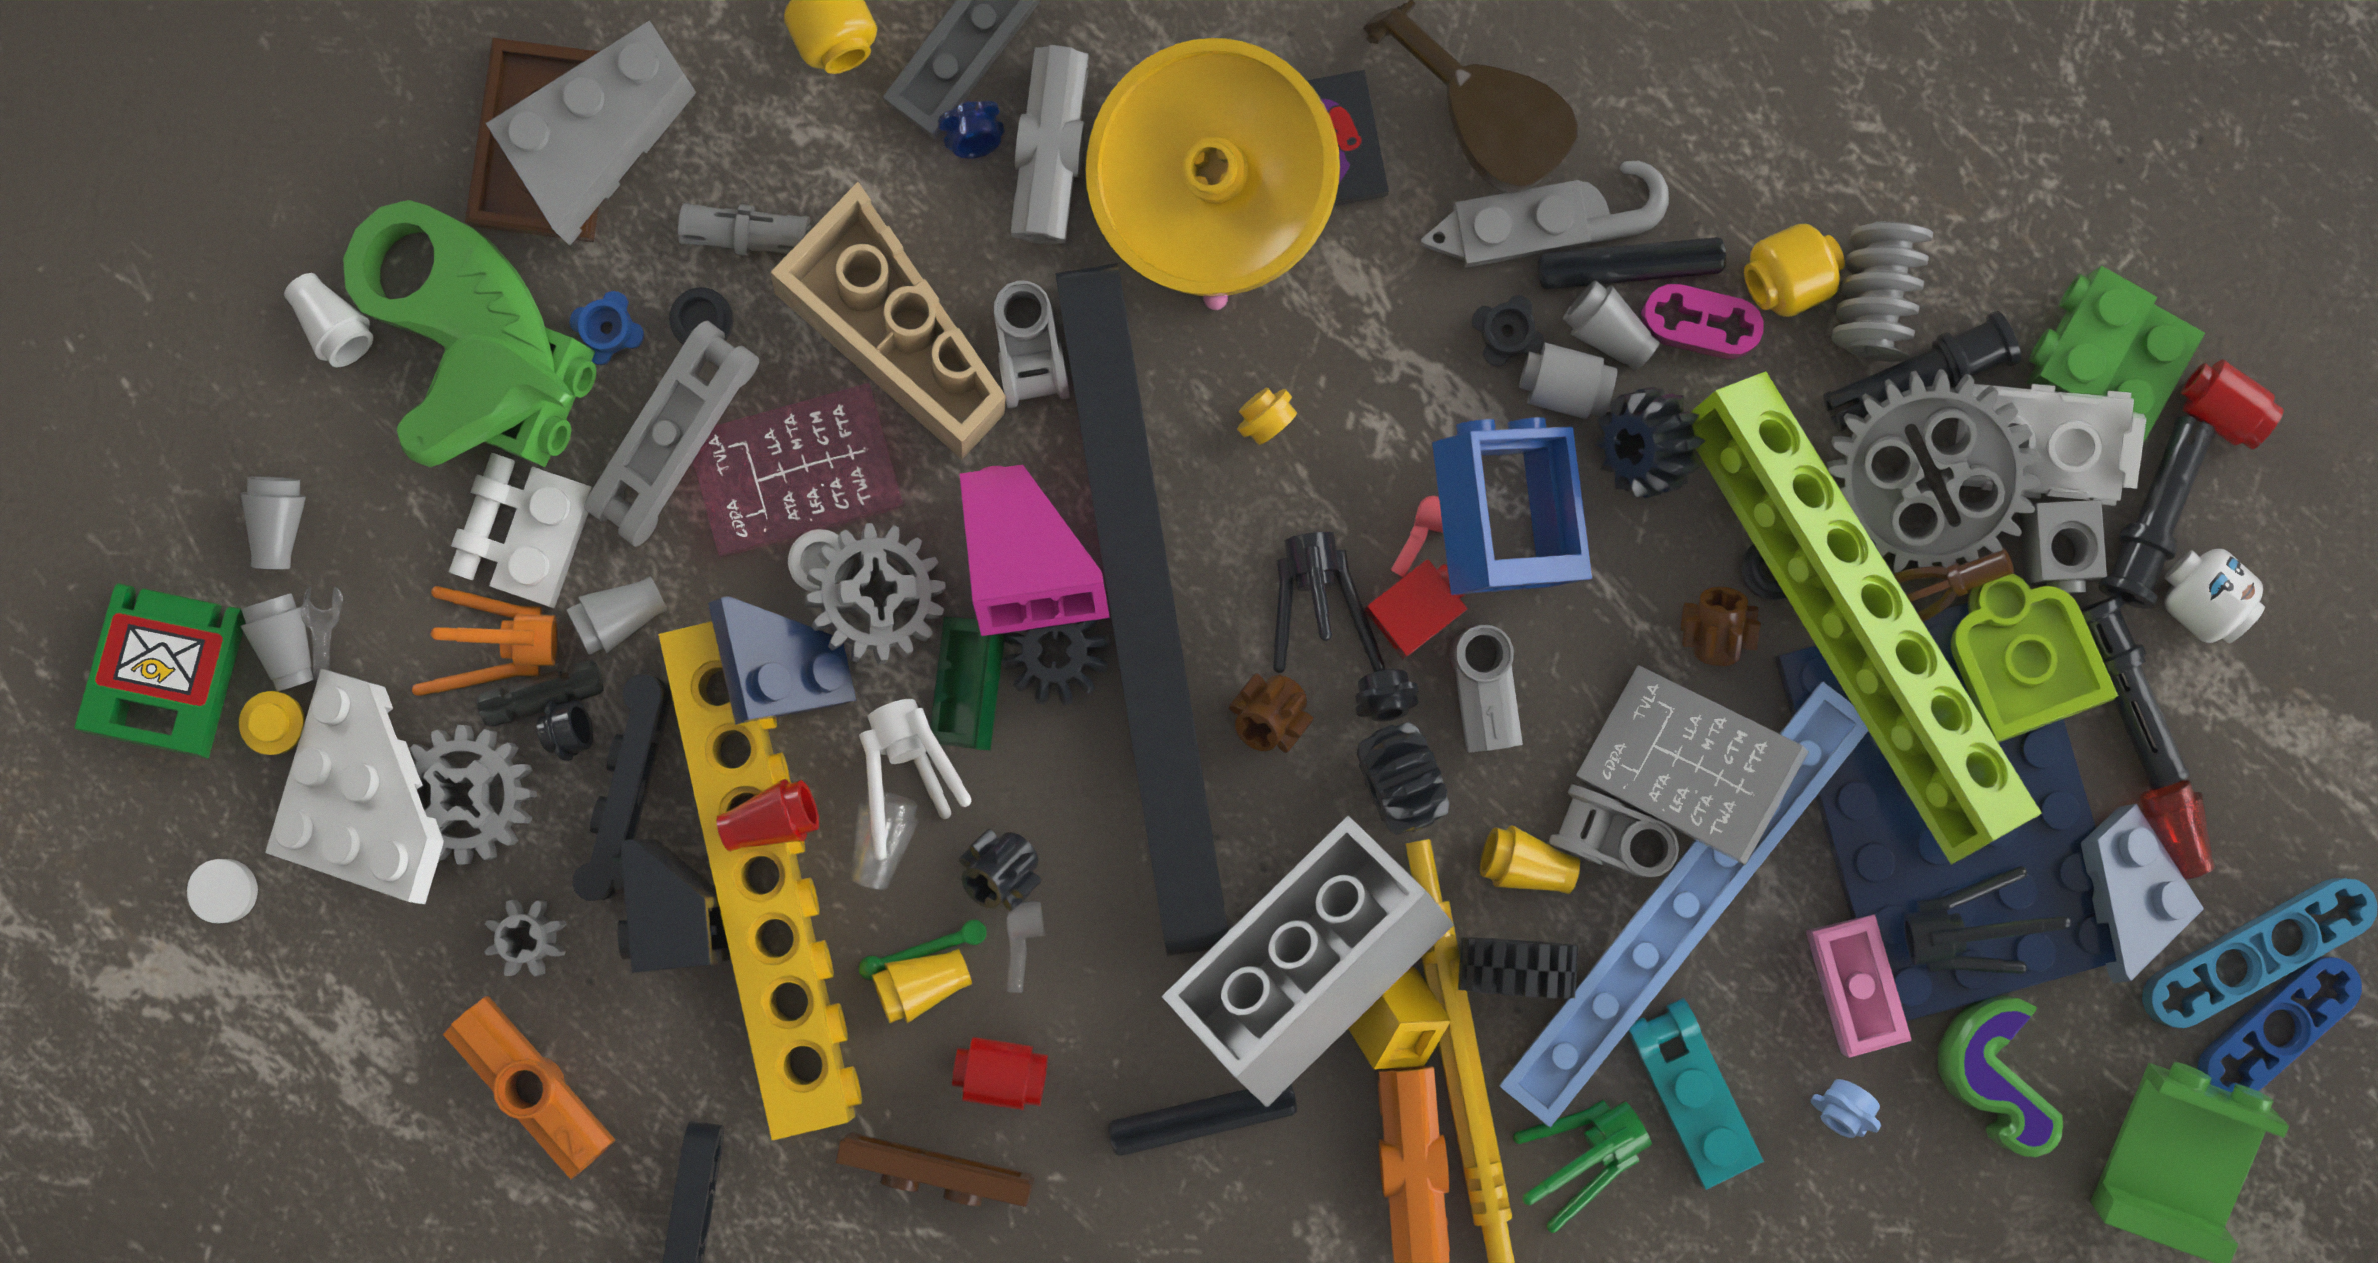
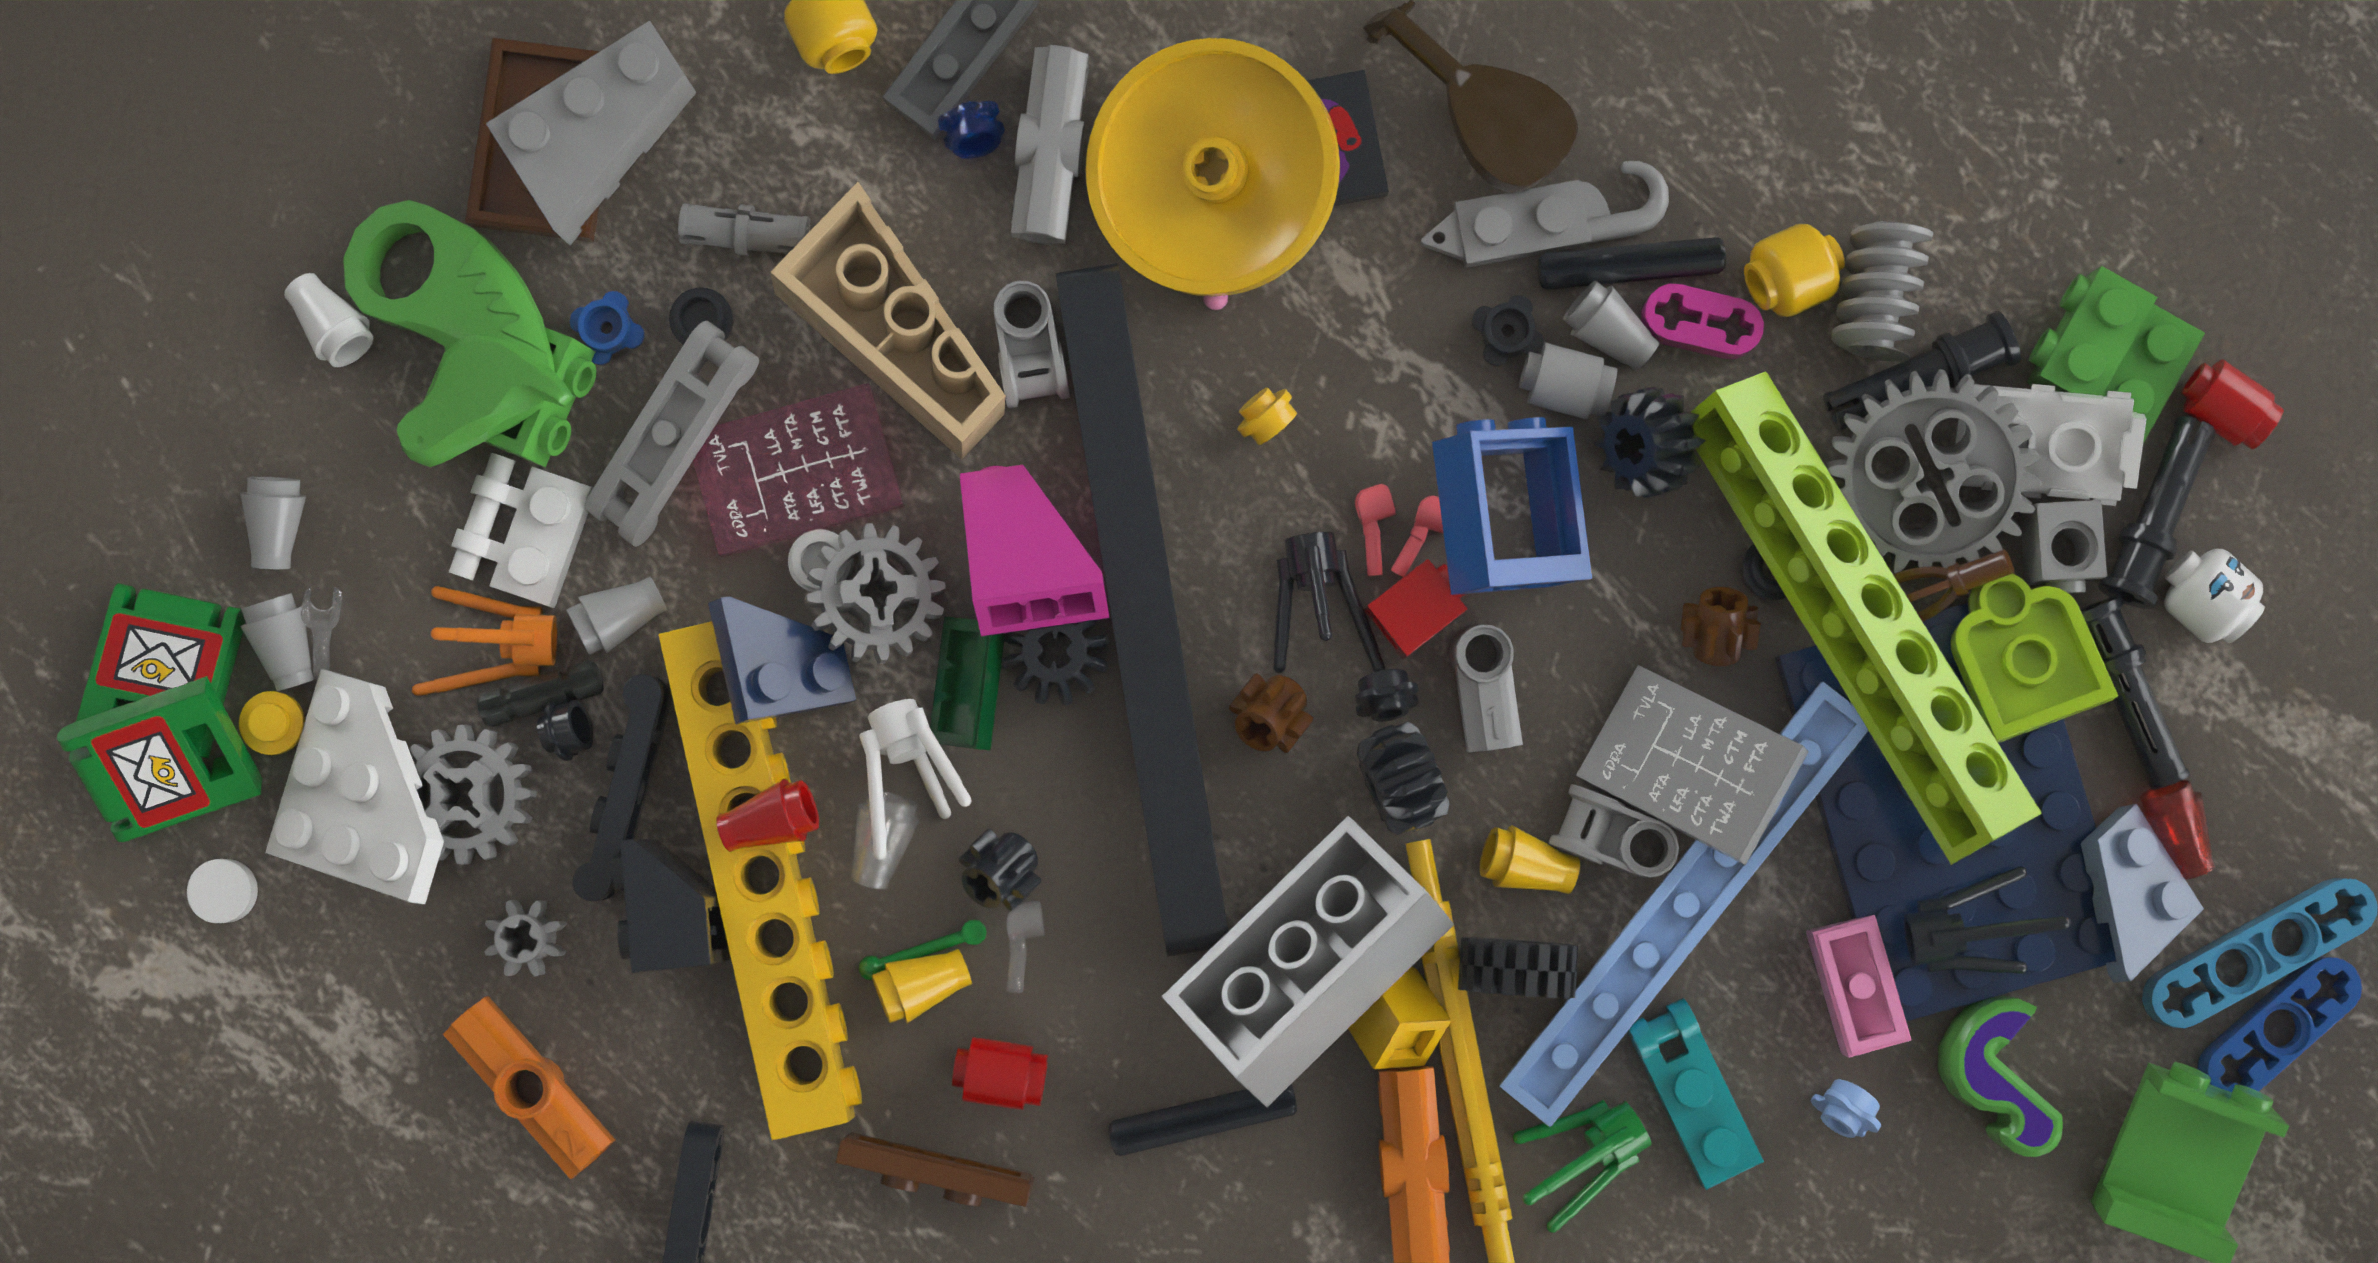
none -> green container [57,676,263,842]
none -> coral hand [1354,484,1396,576]

